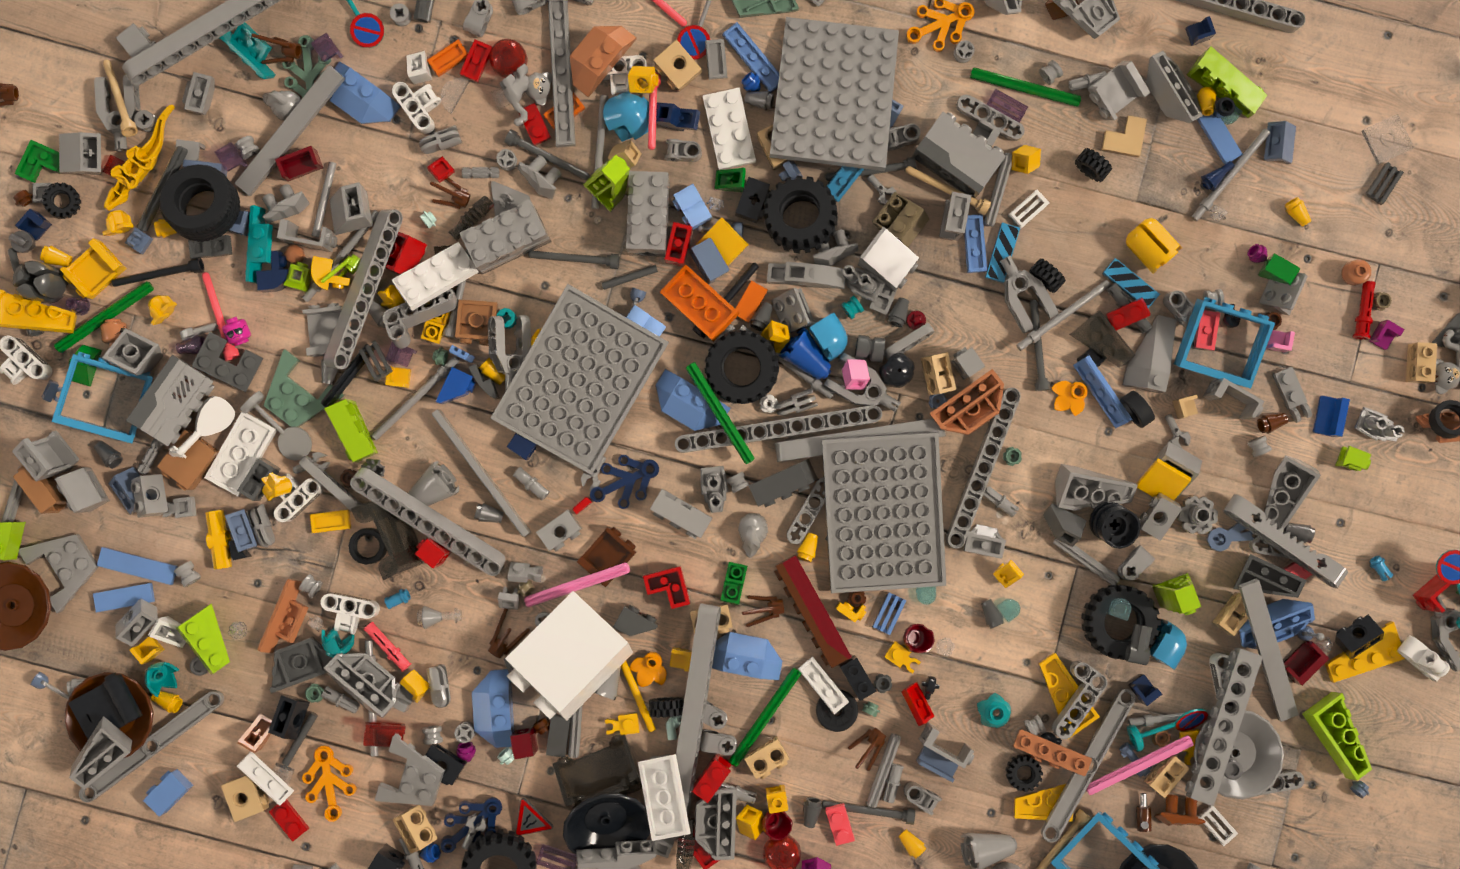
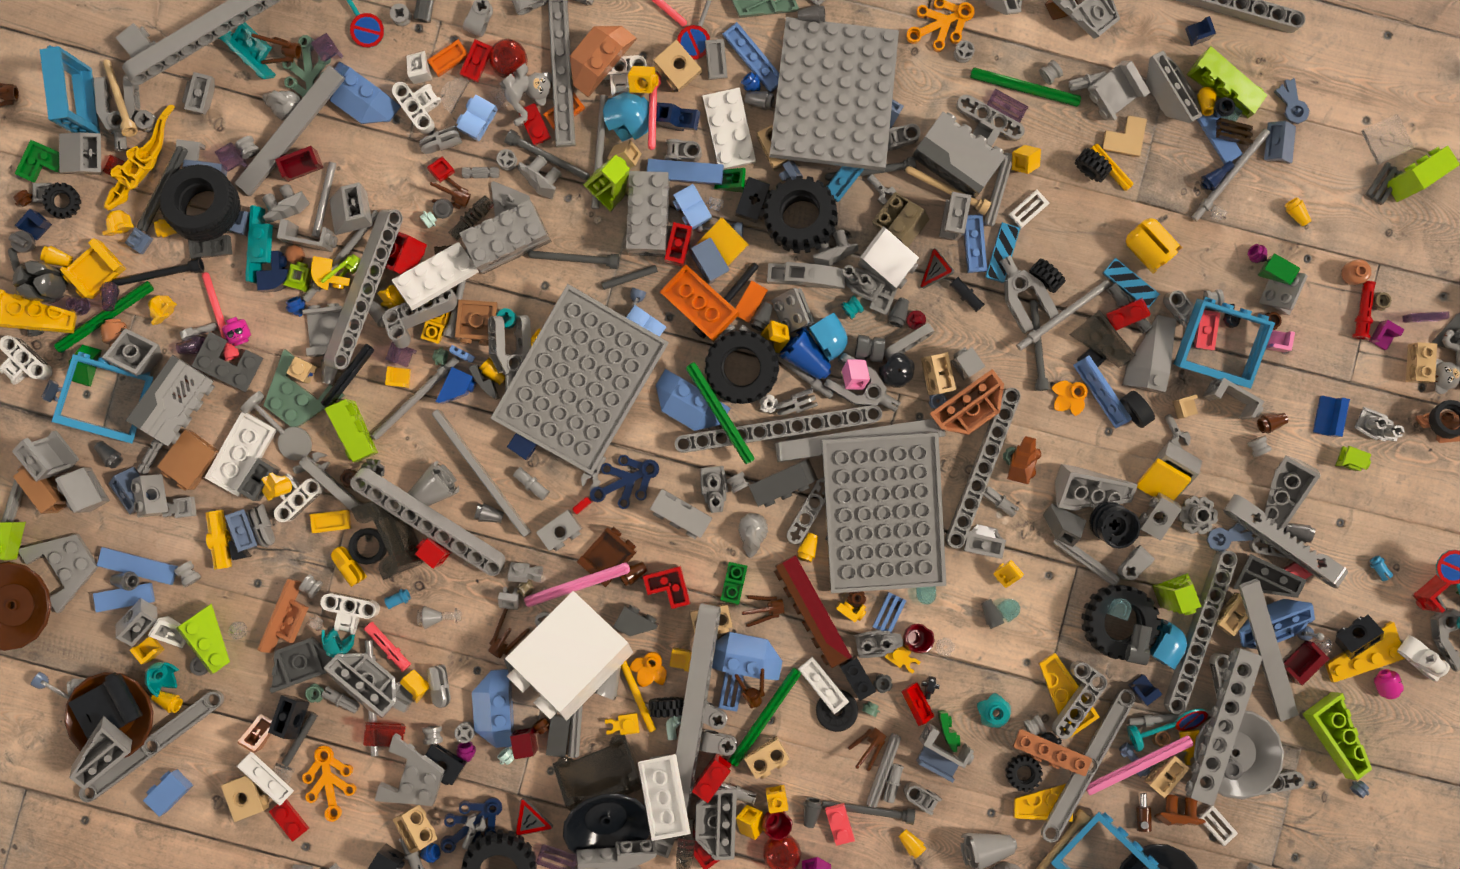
white piece [168,396,235,459] -> none
dark grey tile [359,340,393,382] -> none
light grey hinge [1273,367,1312,423] -> none
none -> dark azure window [39,45,100,134]
none -> cone [99,282,120,311]
none -> flat silver cone [110,572,139,591]
none -> blue plate [286,296,305,317]
none -> tan brick [286,356,318,384]
none -> yellow arm [331,546,367,587]
none -> flat silver tile [433,199,453,219]
none -> light blue brick [456,95,498,142]
none -> reddish brown cone [619,562,648,587]
none -> medium blue tile [647,159,724,185]
none -> medium blue tile [718,672,744,712]
none -> reddish brown plant [735,668,765,709]
none -> flat silver cone [798,4,826,23]
none -> light grey connector [855,629,903,658]
none -> piece [920,248,954,289]
none -> green slope [938,711,960,752]
none -> black pin [950,277,985,312]
none -> dark orange connector [1007,436,1042,485]
none -> yellow axle [1090,144,1133,191]
none -> light grey beam [1164,550,1237,714]
none -> dark brown tile [1216,118,1253,146]
none -> sand blue piece [1274,78,1310,124]
none -> dark pink head [1374,669,1404,699]
none -> lime wedge [1386,146,1460,202]
none -> clear purple tile [1403,311,1450,323]

